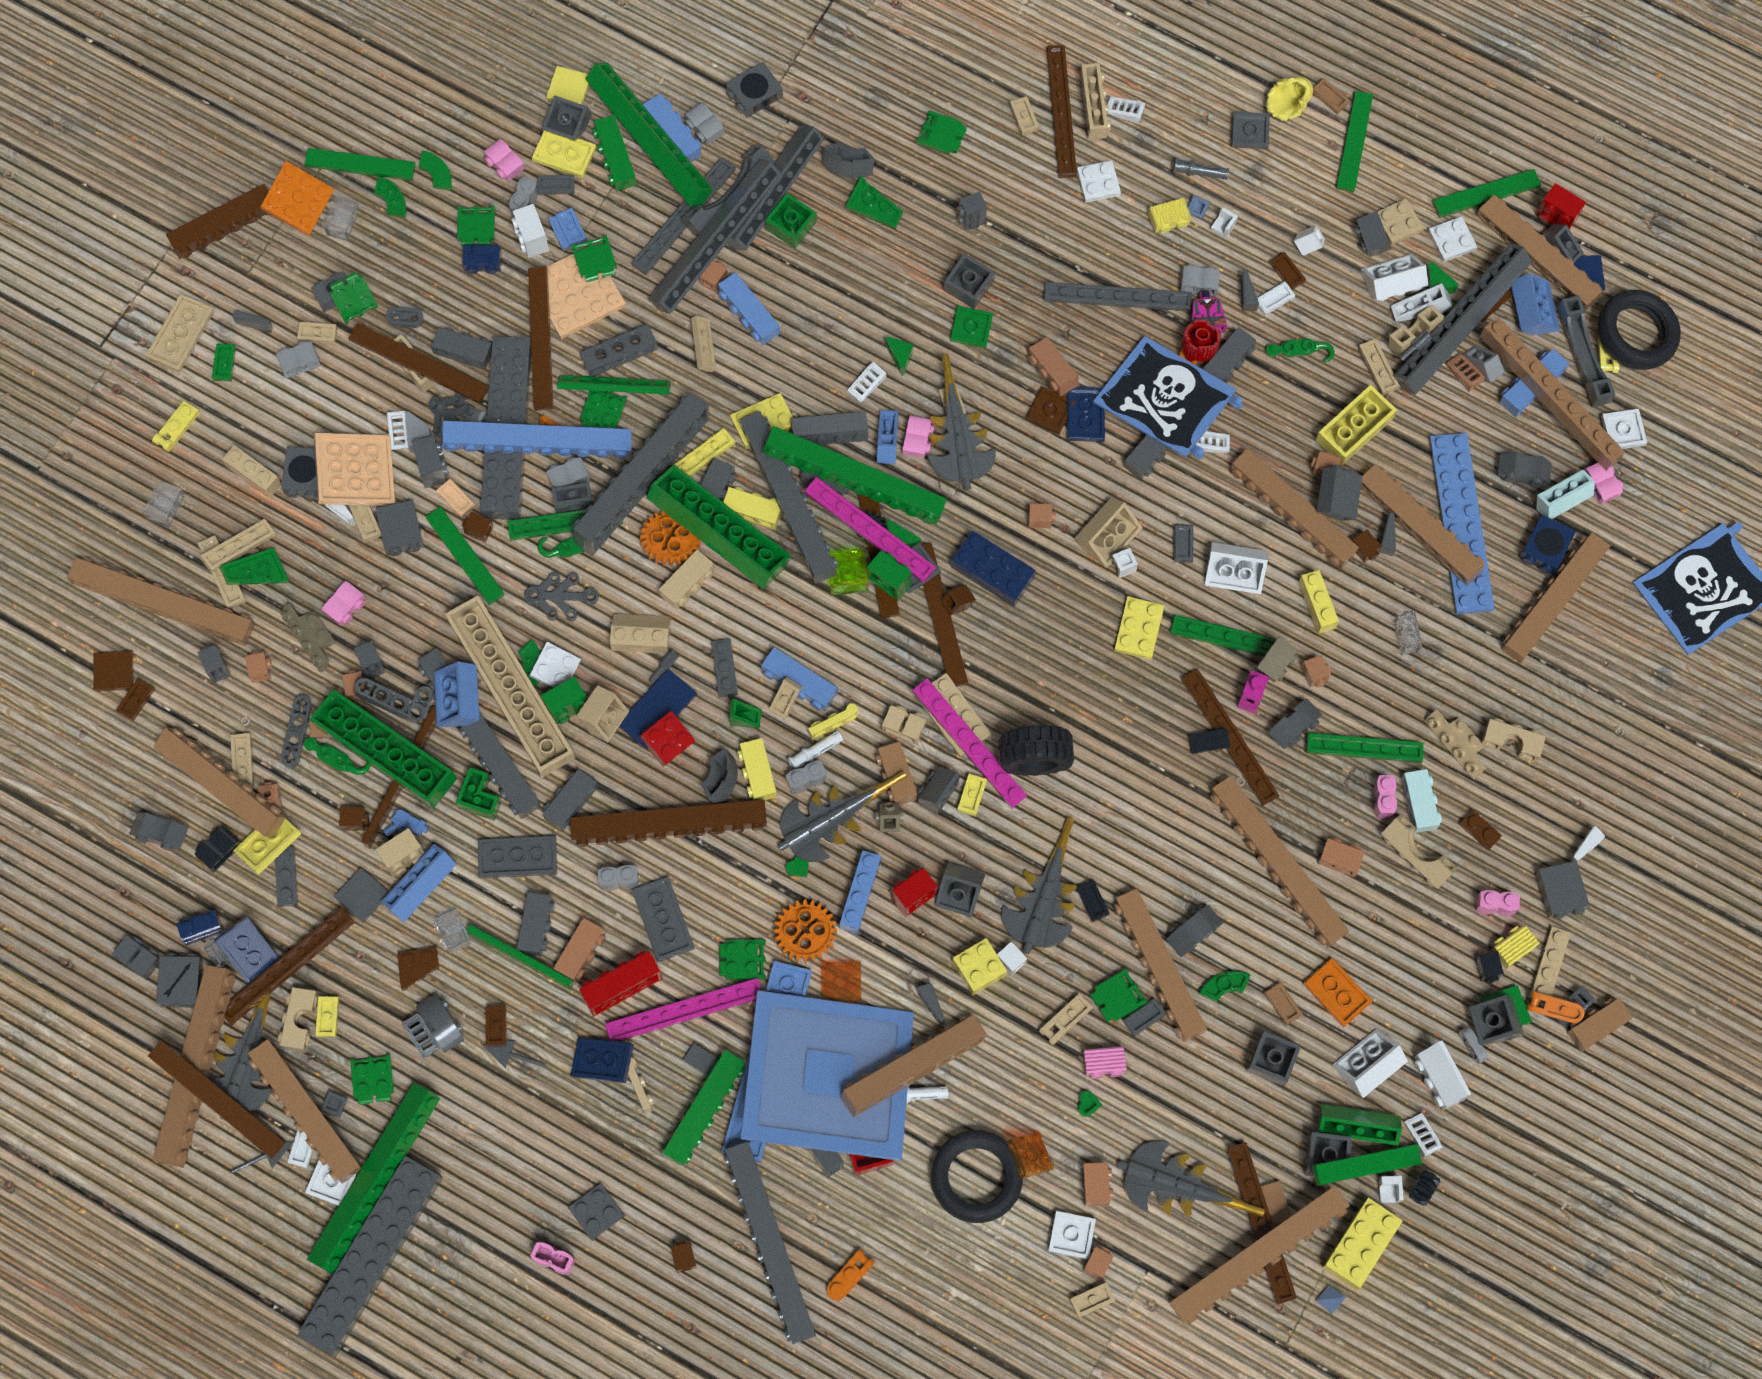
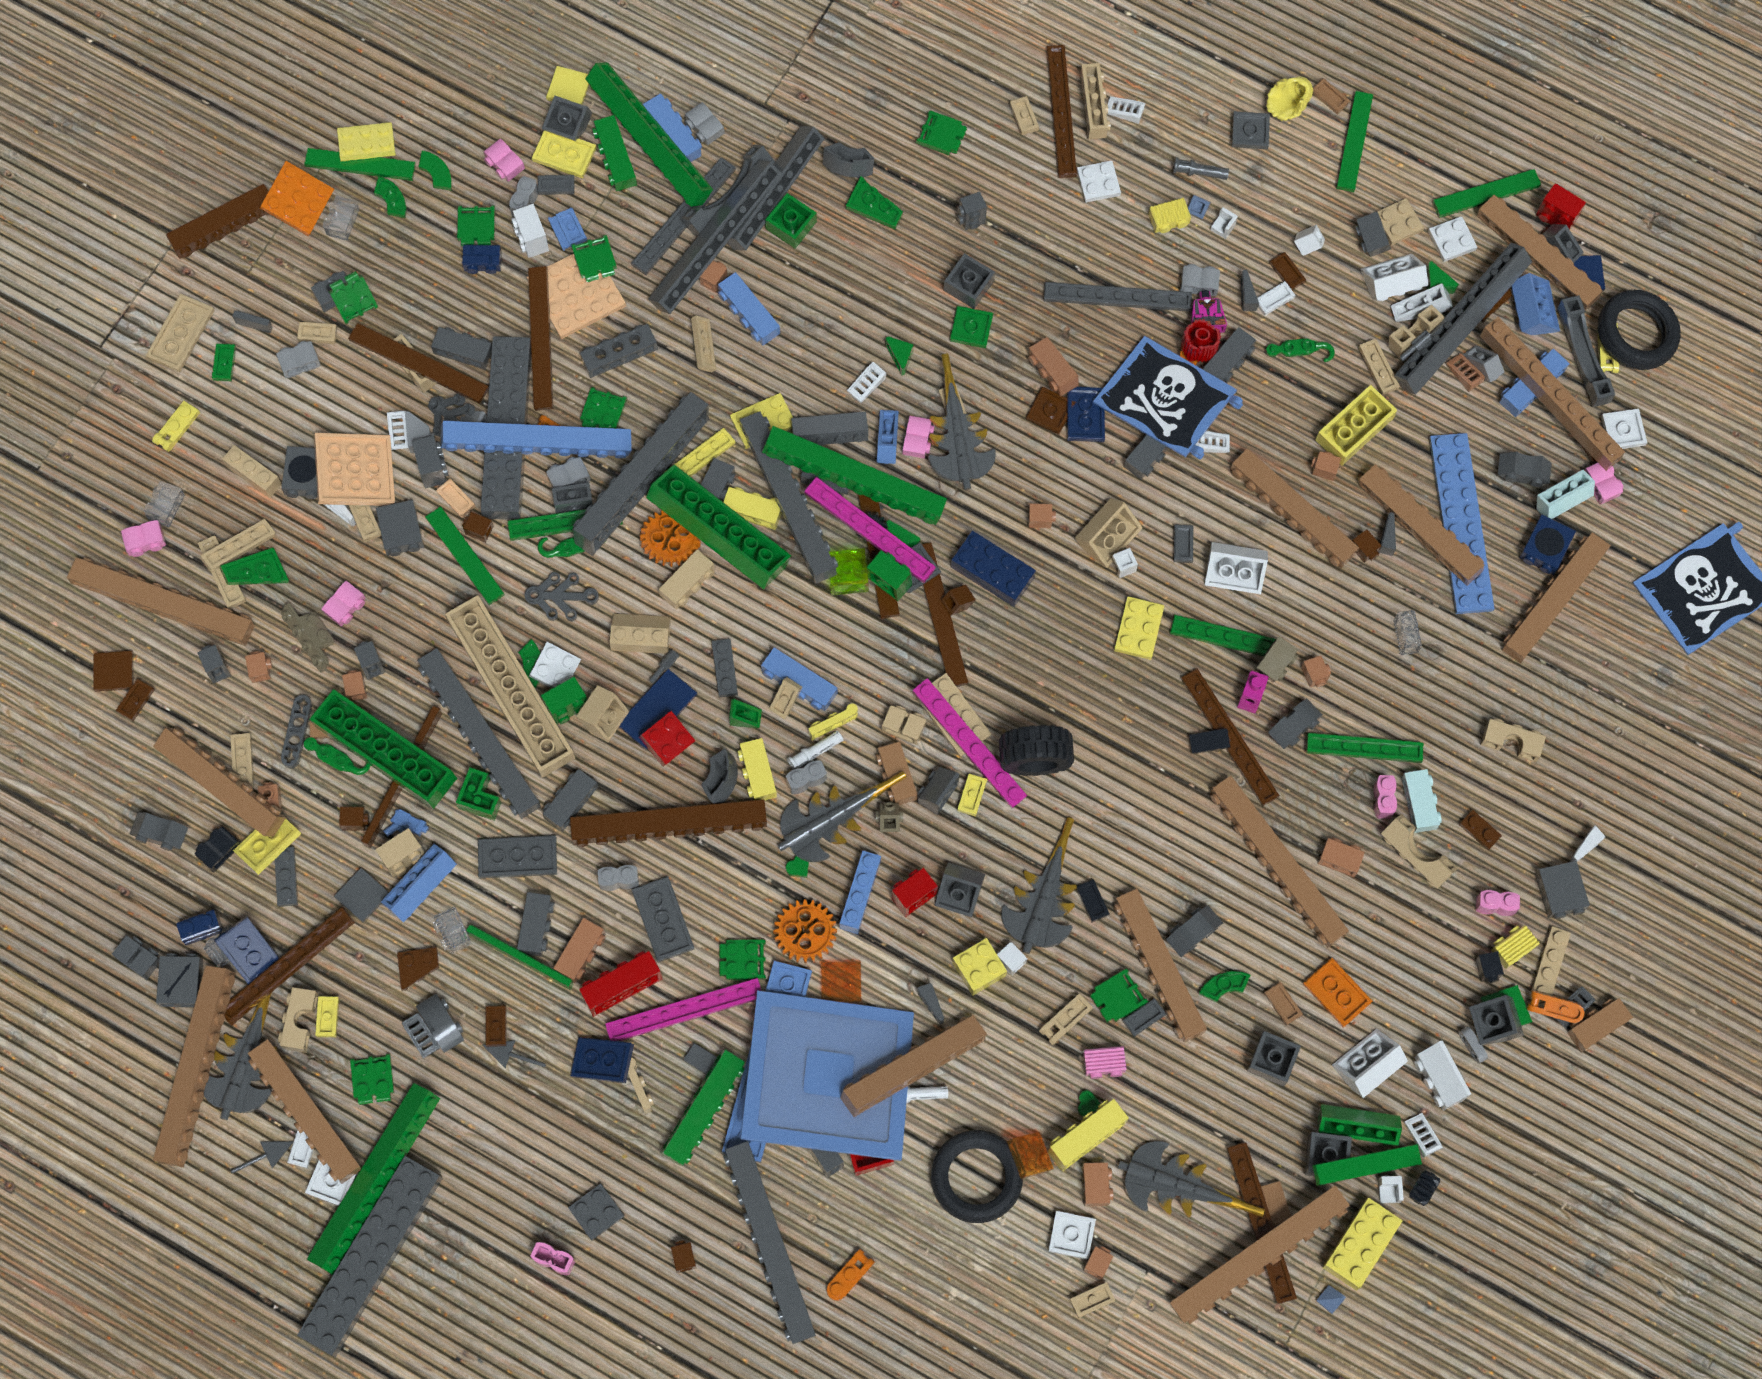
reddish brown tile [147,1040,285,1159] -> none
dark grey plate [321,1091,348,1118] -> none
dark grey beam [353,678,434,723] -> none
dark grey plate [386,307,424,328] -> none
medium blue slope [434,661,480,728] -> none
green tile [557,375,671,395] -> none
dark grey brick [726,62,783,118] -> none
light yellow brick [1298,570,1339,634] -> none
dark grey brick [1317,465,1362,521] -> none
tan bracket [1424,709,1487,780] -> none
none -> bright pink brick [121,520,166,557]
none -> light yellow plate [337,122,396,161]
none -> light yellow brick [1048,1099,1129,1172]

